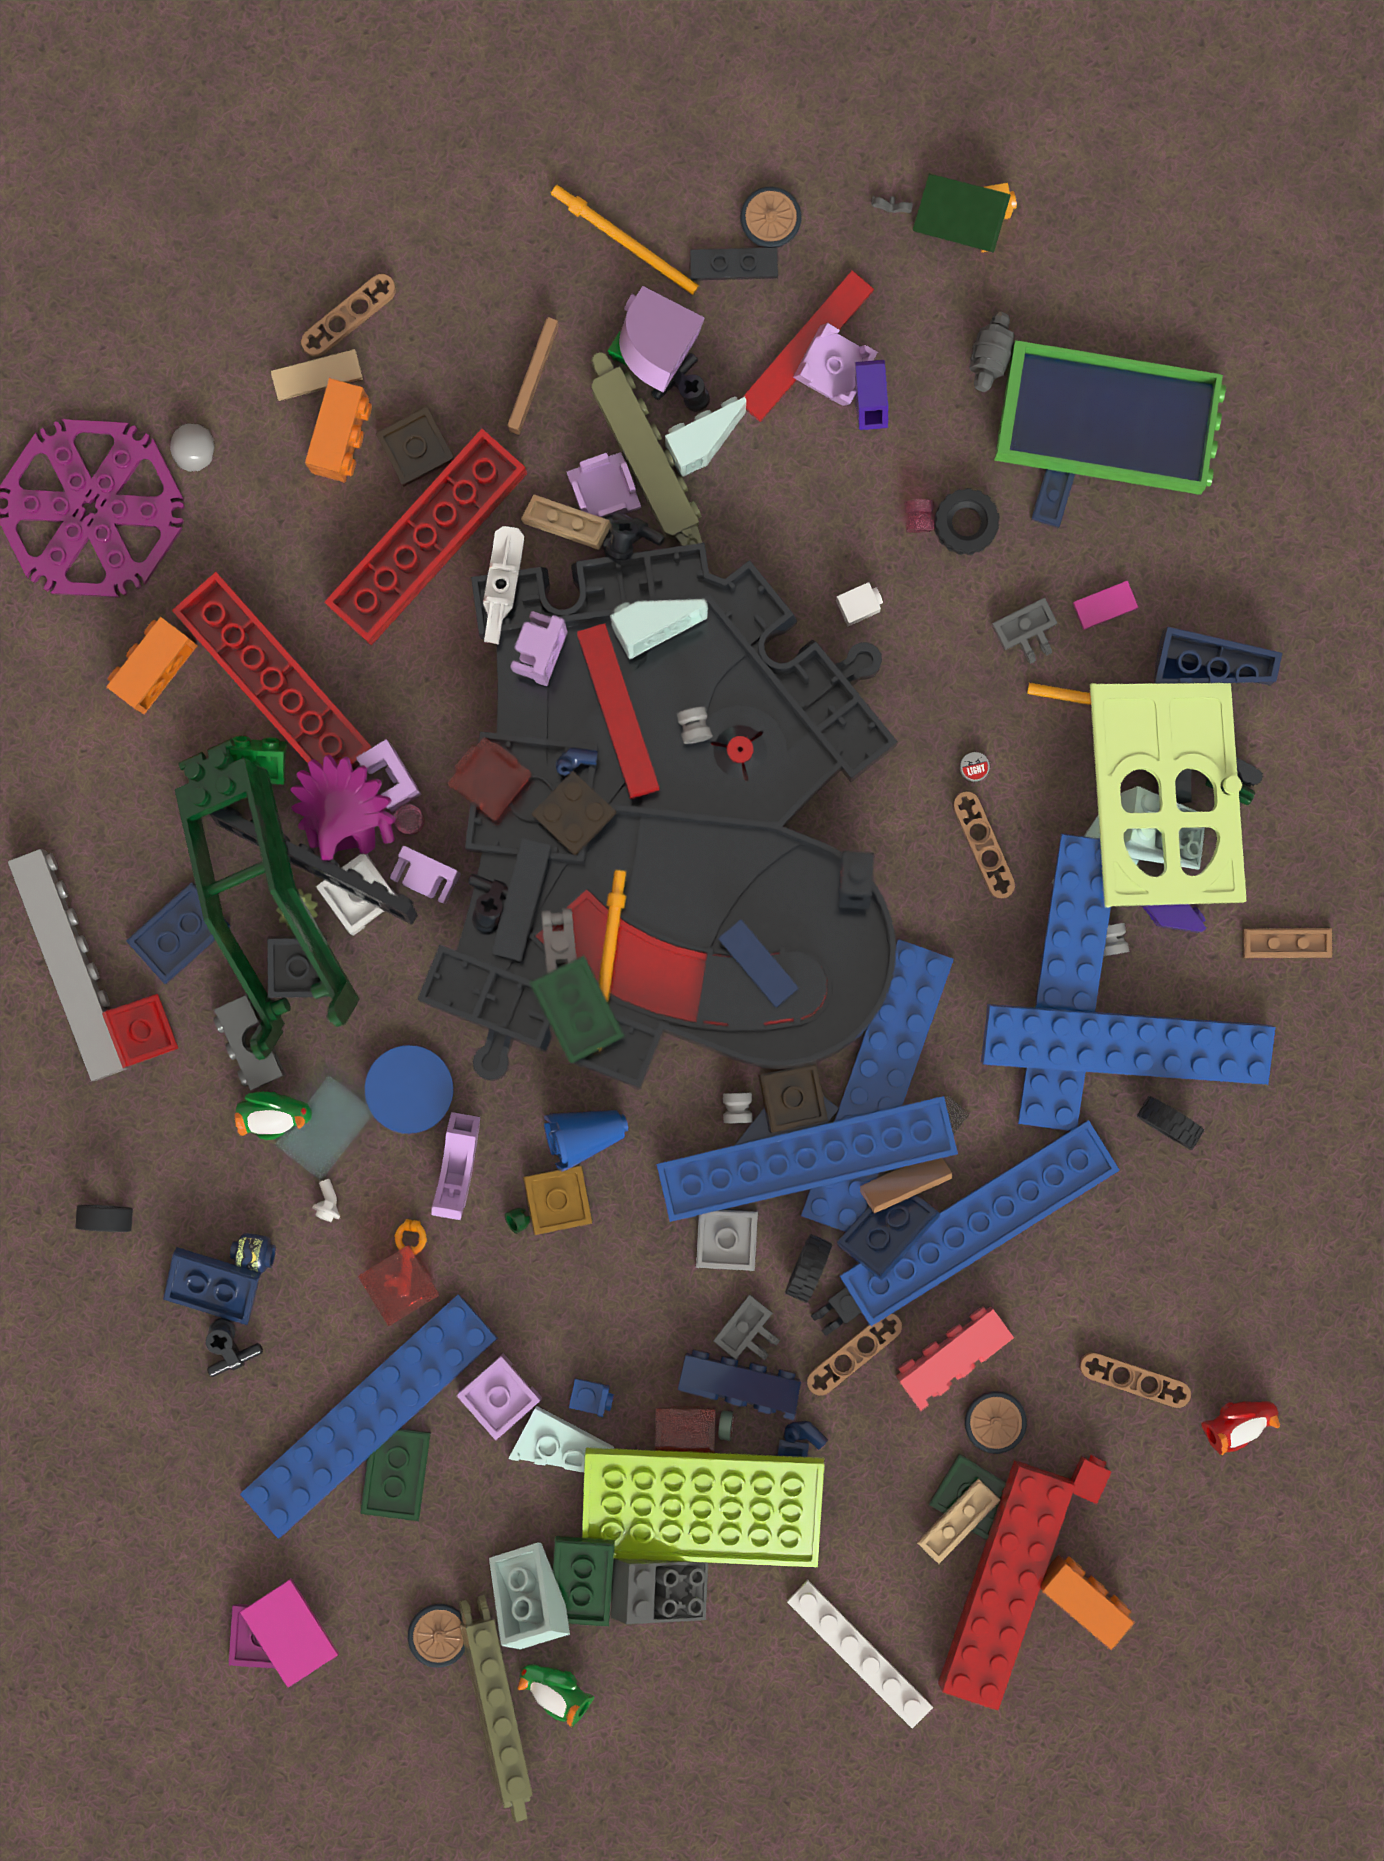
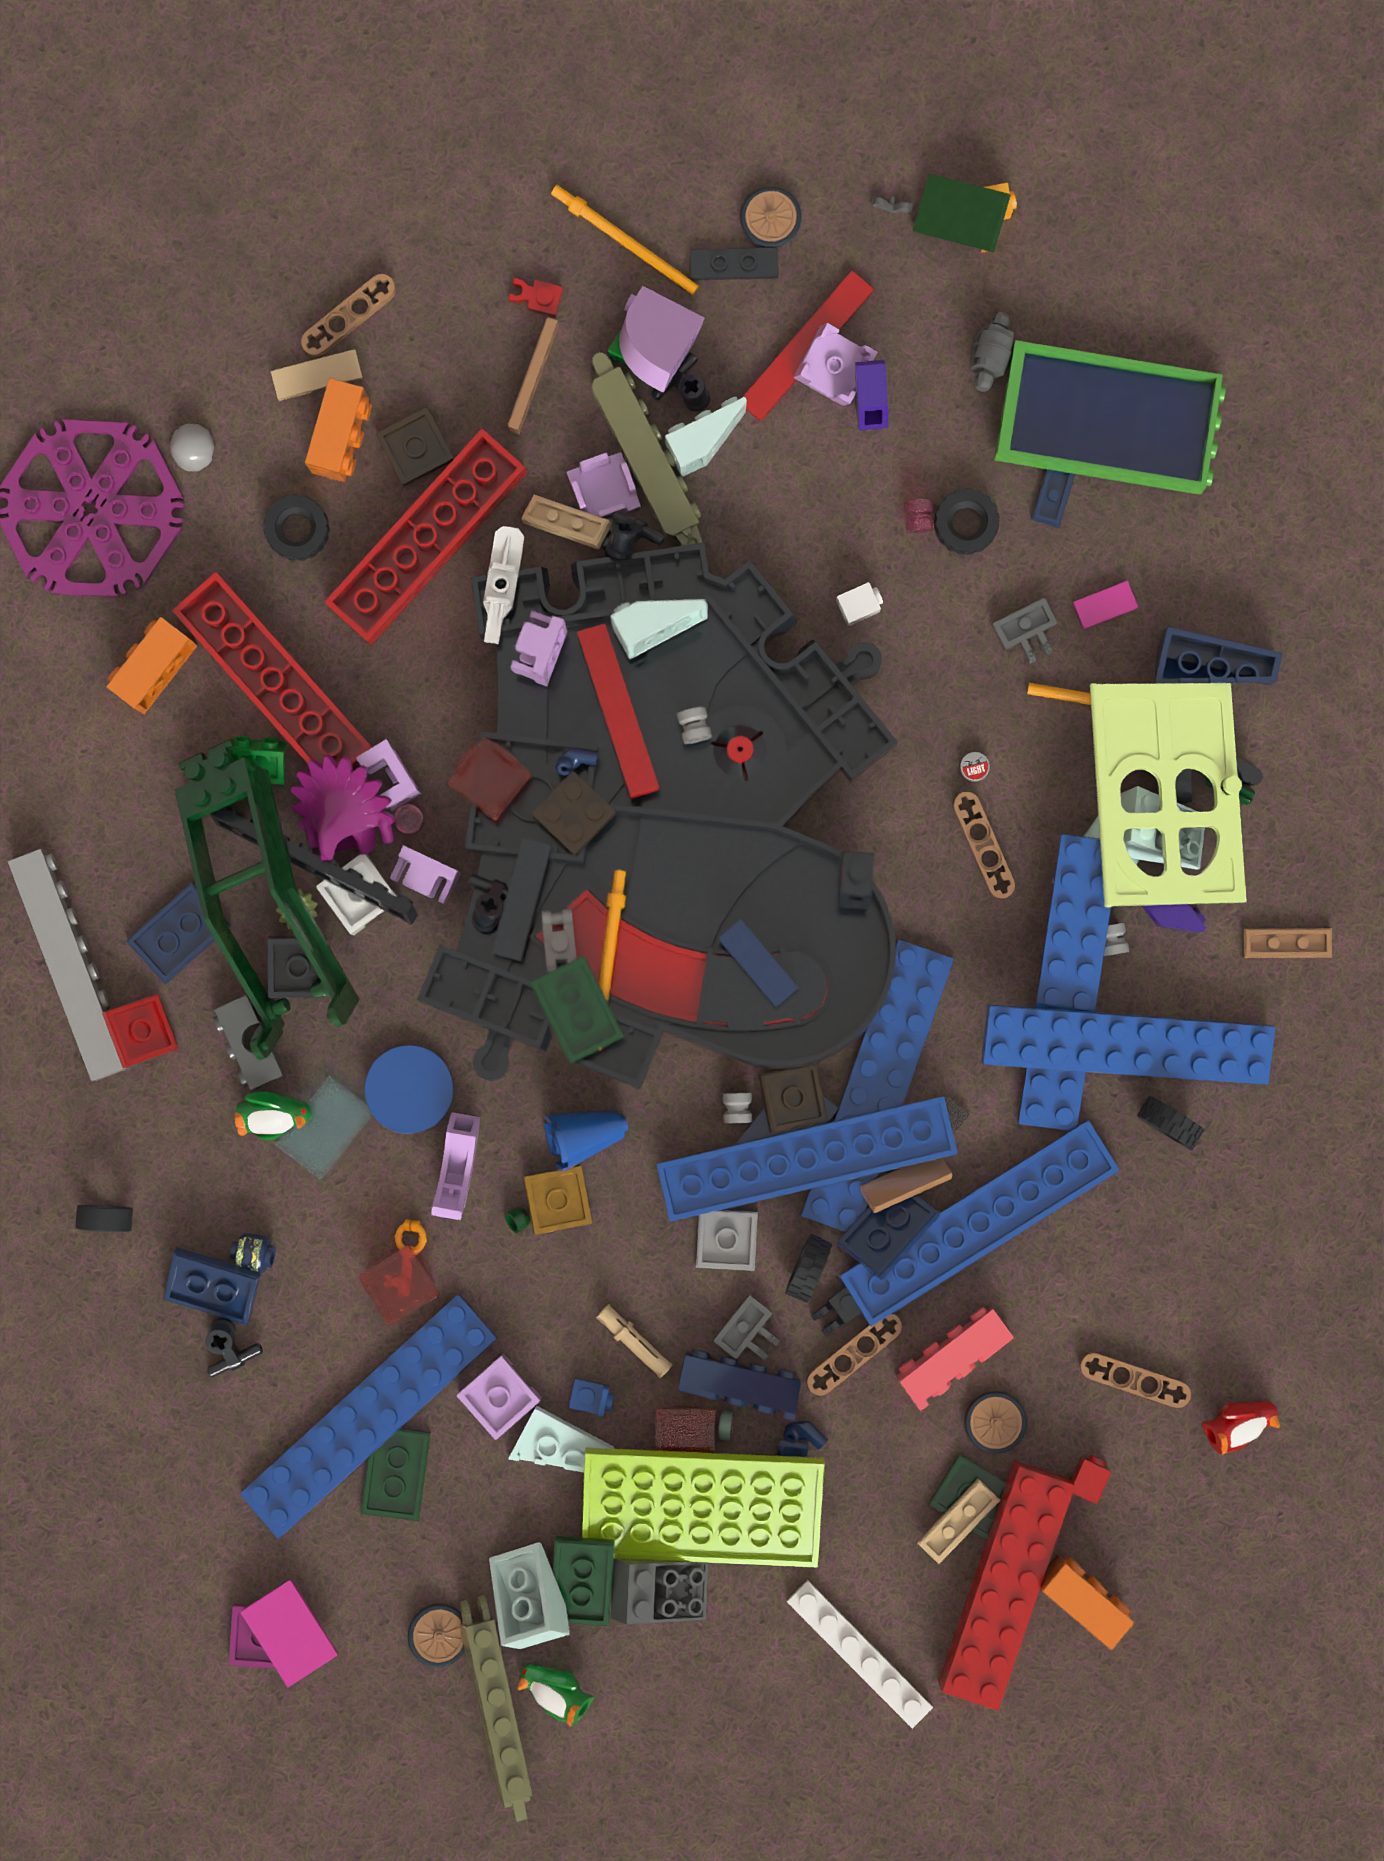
white plate [312,1179,340,1222] -> none
none -> black tyre [263,494,330,561]
none -> red plate [509,278,563,317]
none -> tan pin [596,1304,673,1378]

